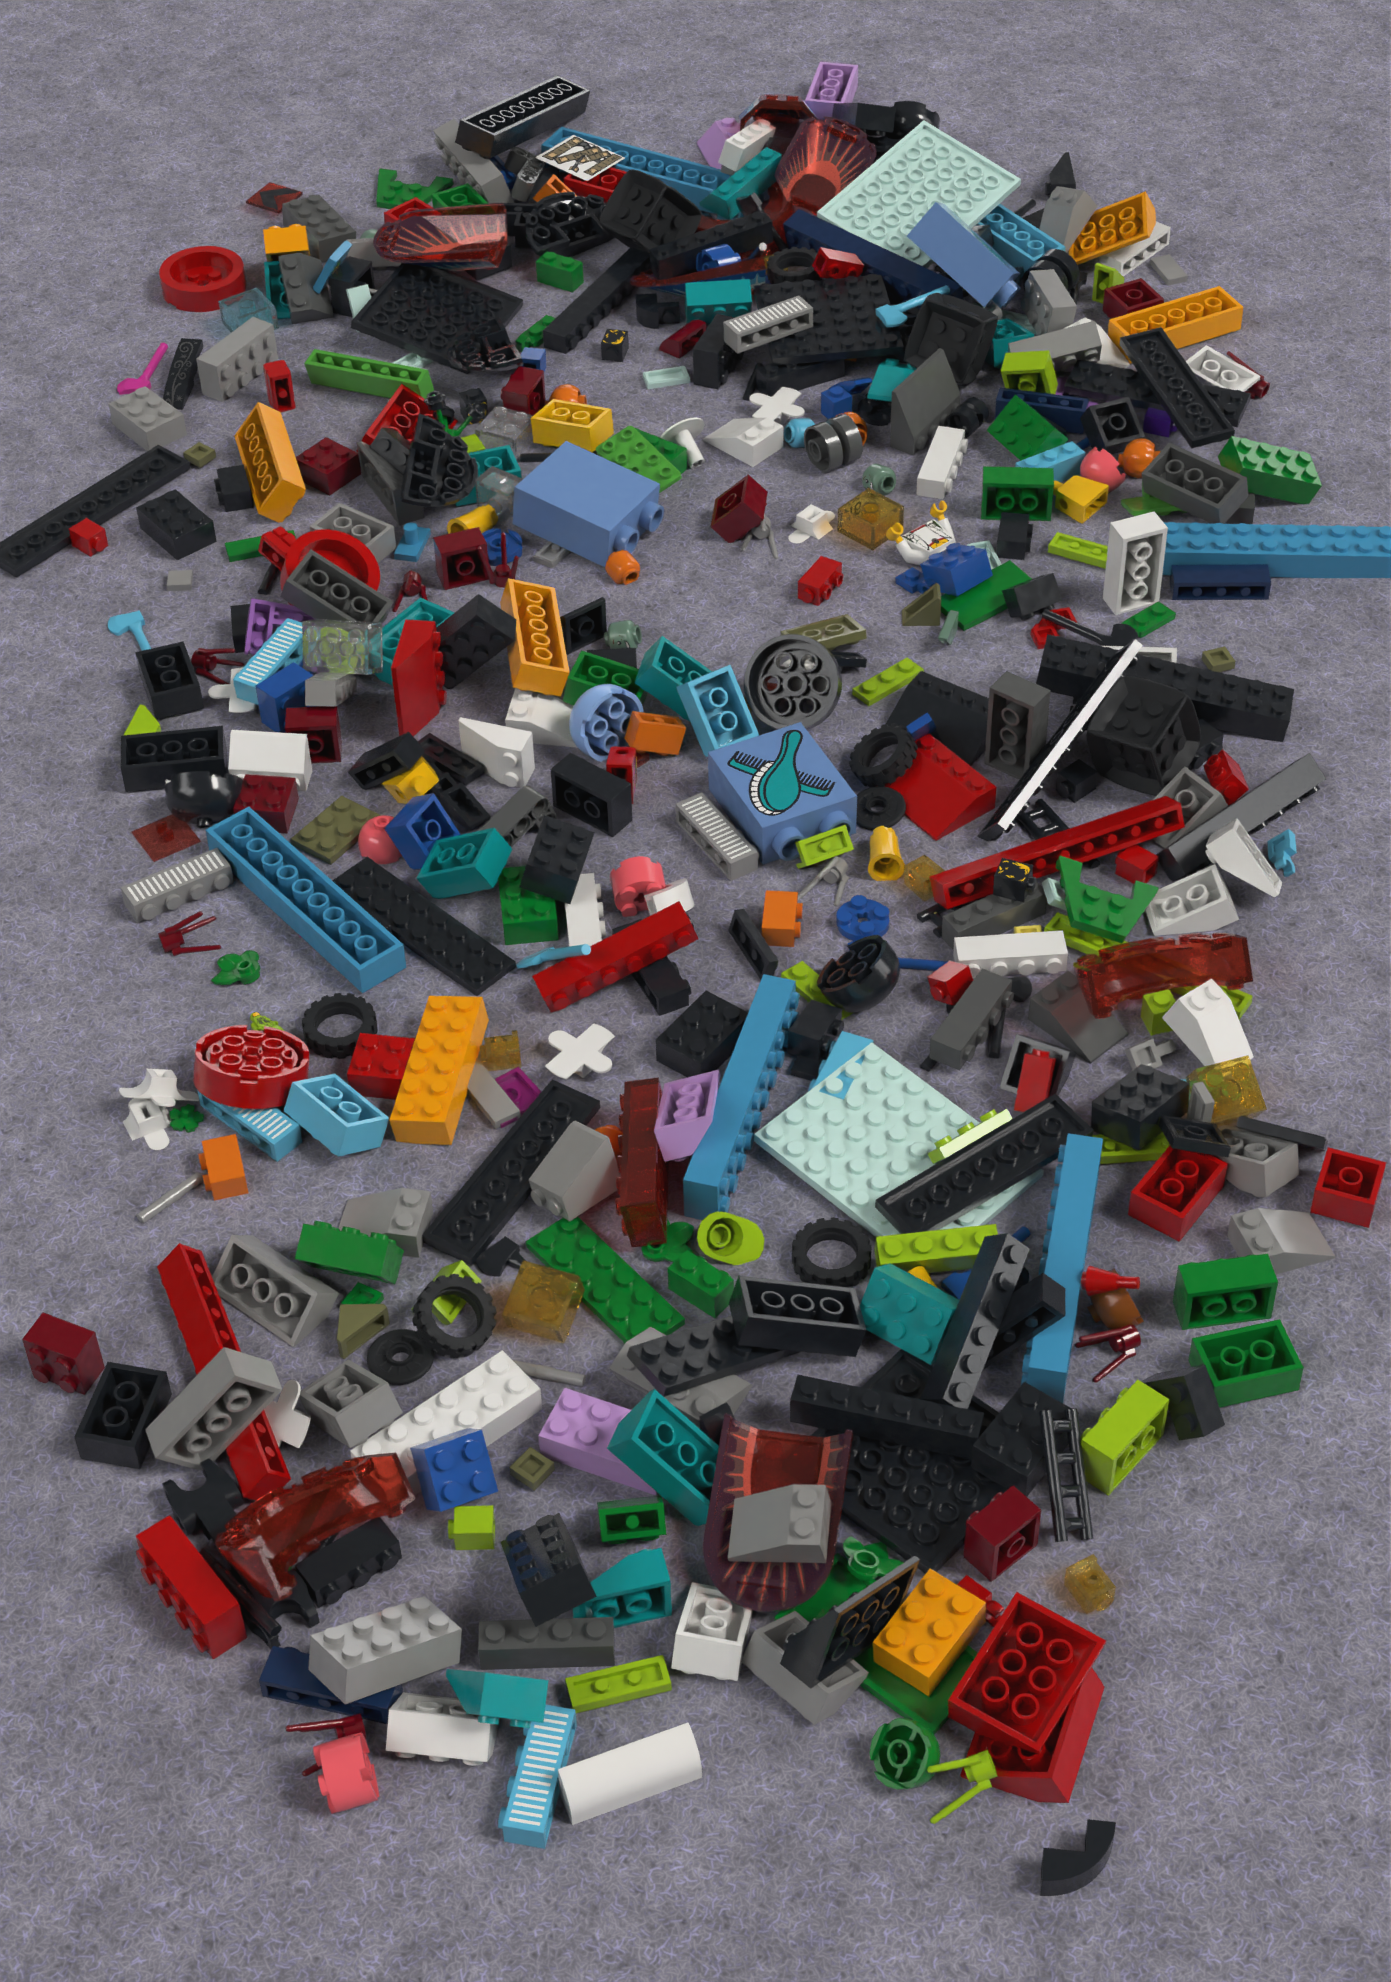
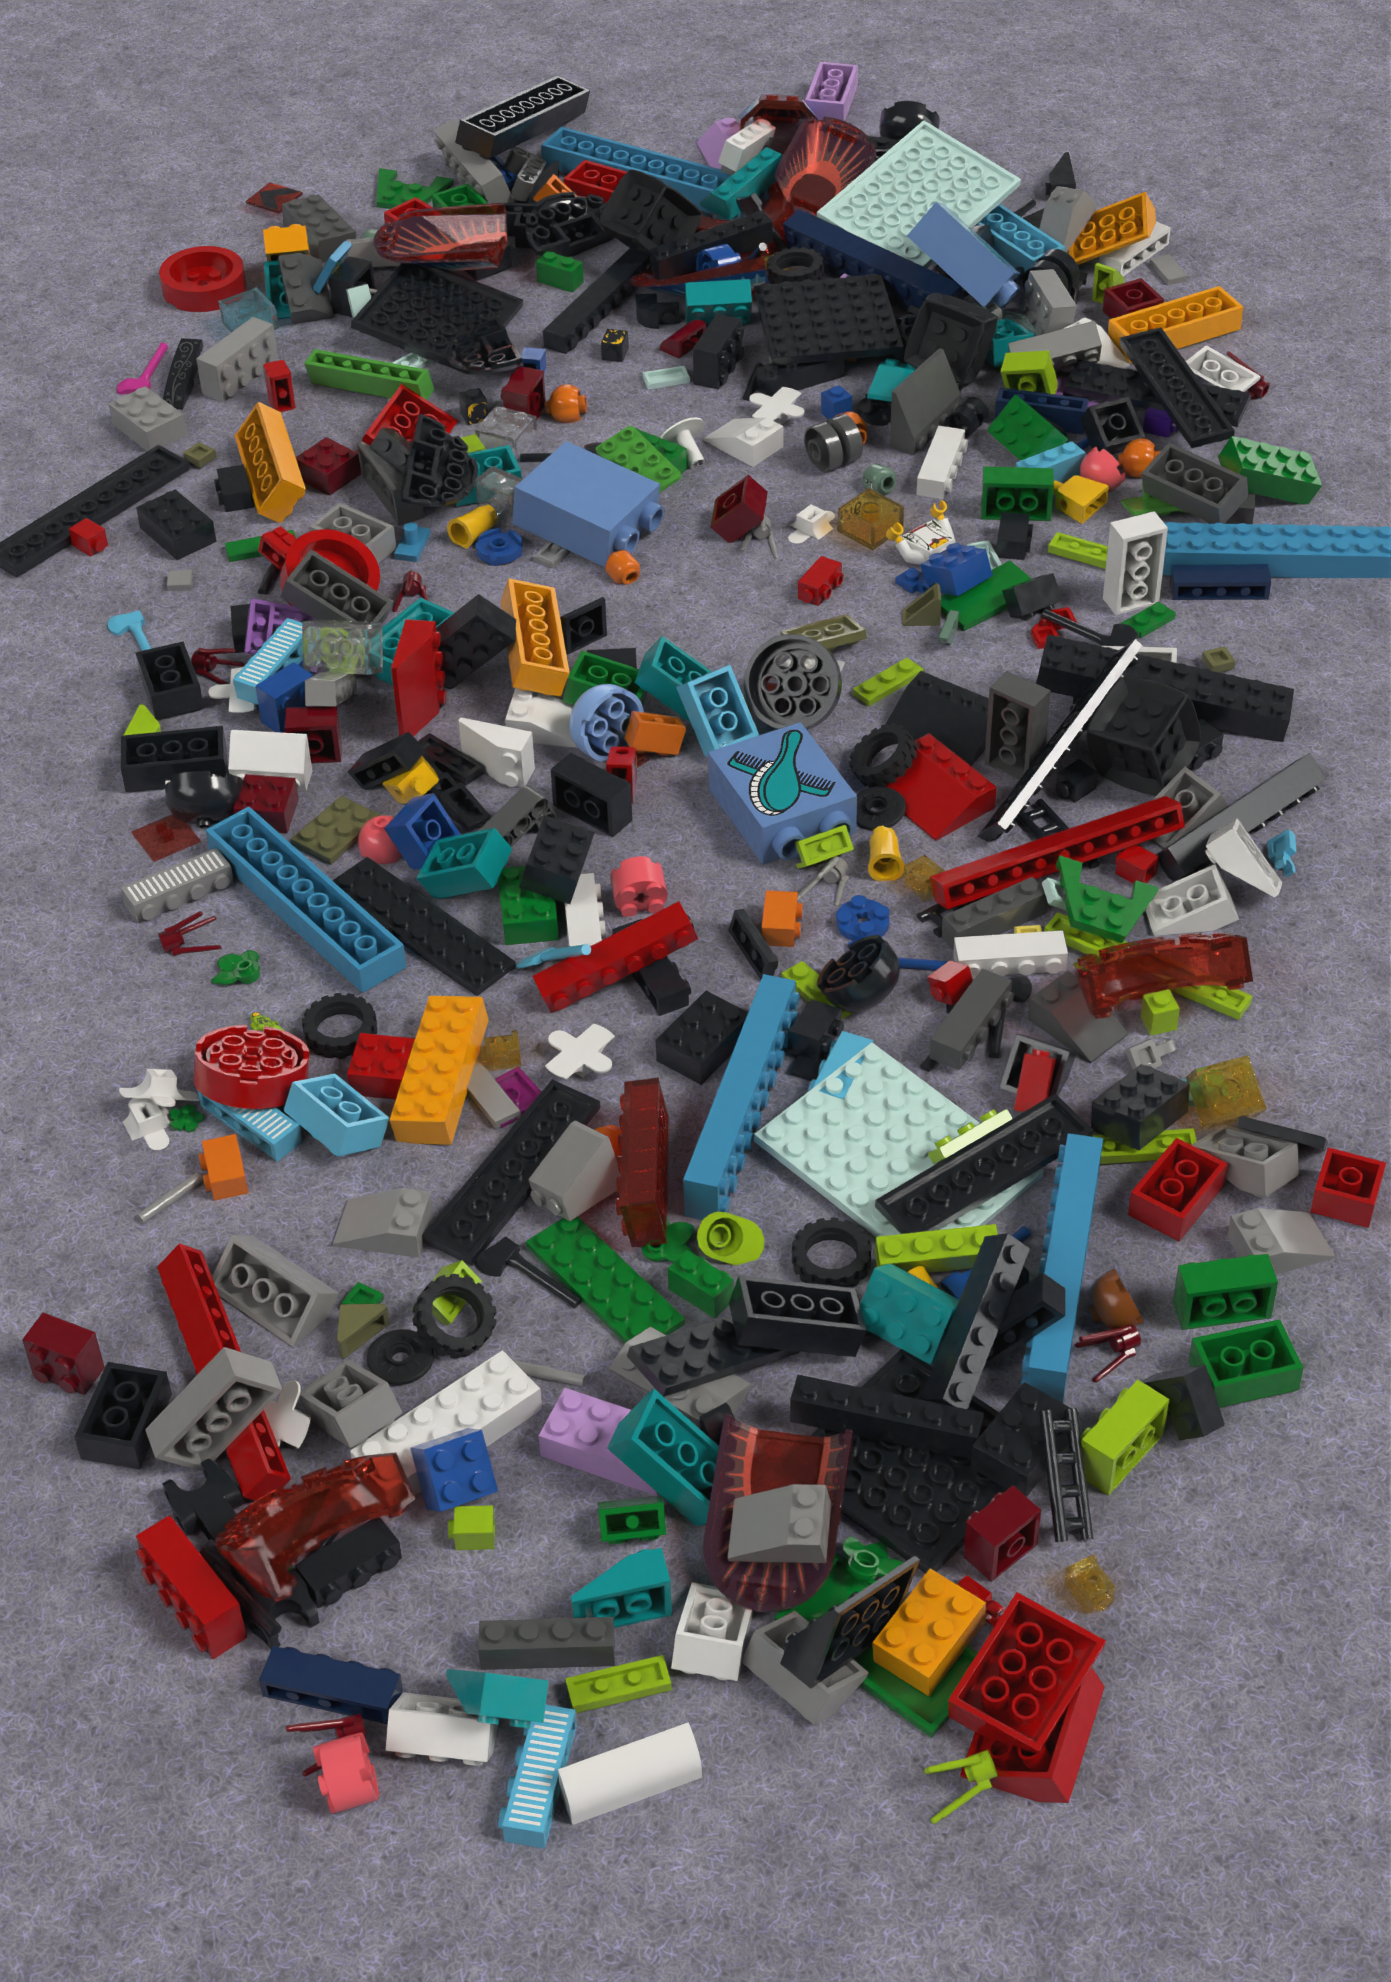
green brick [295,1221,404,1285] -> none
light grey brick [309,1596,462,1704] -> none
black plant [424,391,485,437] -> none
dark red brick [433,527,489,590] -> none
dark red plant [477,532,519,588] -> none
black brick [501,1513,597,1627] -> none
clear yellow brick [502,1260,585,1343] -> none
olive plate [509,1447,555,1491] -> none
green hinge [515,315,555,352] -> none
yellow brick [531,399,614,453] -> none
sticker [535,135,625,181] -> none
sand green head [604,620,642,649] -> none
white brick [644,878,695,916] -> none
lavender slope [654,1070,721,1162] -> none
light grey brick [675,792,759,881] -> none
light grey brick [723,296,813,354] -> none
medium azure head [784,418,815,448] -> none
red brick [812,247,864,279] -> none
black tile [812,651,867,668] -> none
blue slope [829,378,872,395] -> none
black brick [832,103,896,136] -> none
green cylinder [869,1718,941,1790] -> none
medium azure piece [876,285,950,327] -> none
blue slope [906,712,937,741] -> none
black brick [993,858,1036,902] -> none
black brick [1040,1819,1116,1896] -> none
red cone [1081,1266,1140,1296] -> none
black tile [1159,1115,1231,1157] -> none
white slope [1162,979,1254,1081] -> none
light grey tile [1186,1081,1215,1123] -> none
red brick [1203,749,1249,805] -> none

